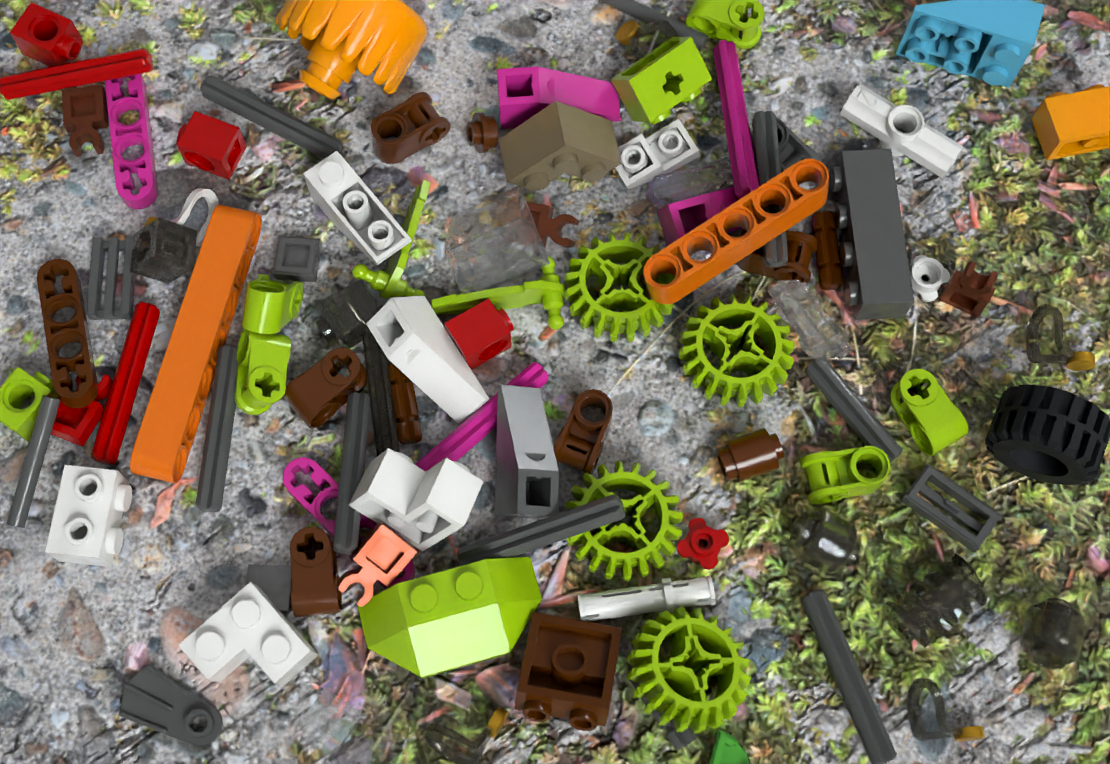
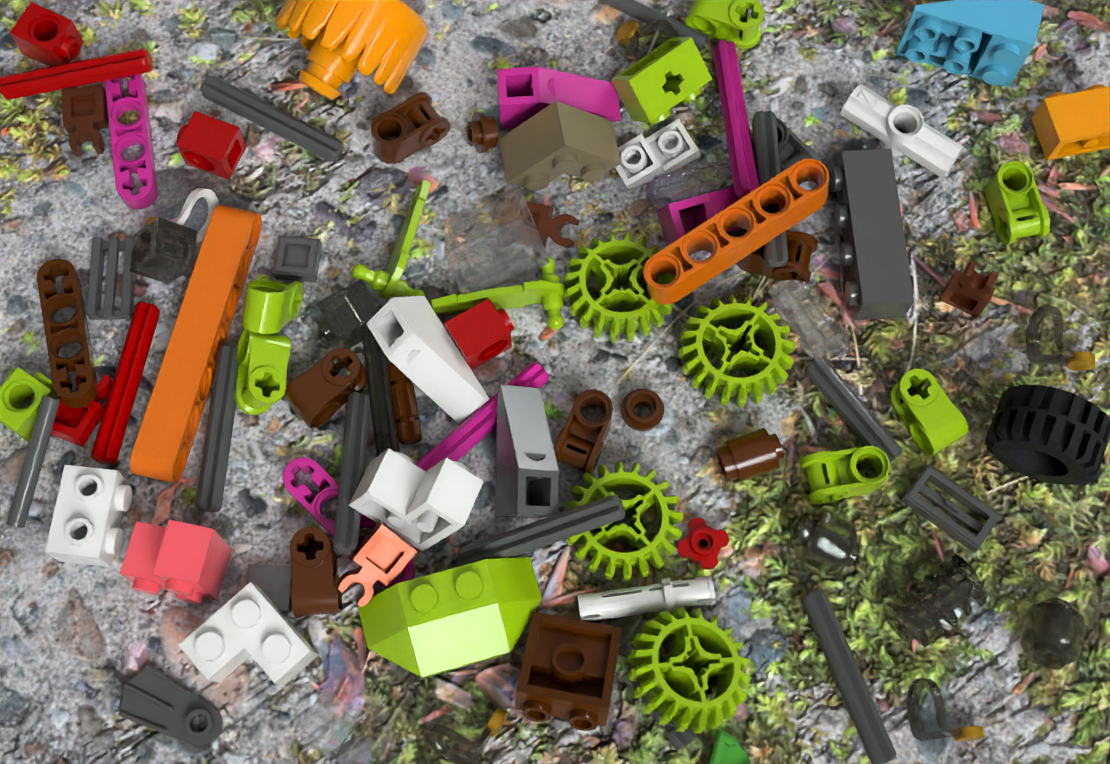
white slope [303,151,411,265] -> none
reddish brown axle [811,211,843,290] -> none
white plate [910,255,950,302] -> none
none -> coral brick [120,520,232,604]
none -> reddish brown plate [621,389,664,431]
none -> lime piece [985,161,1050,245]

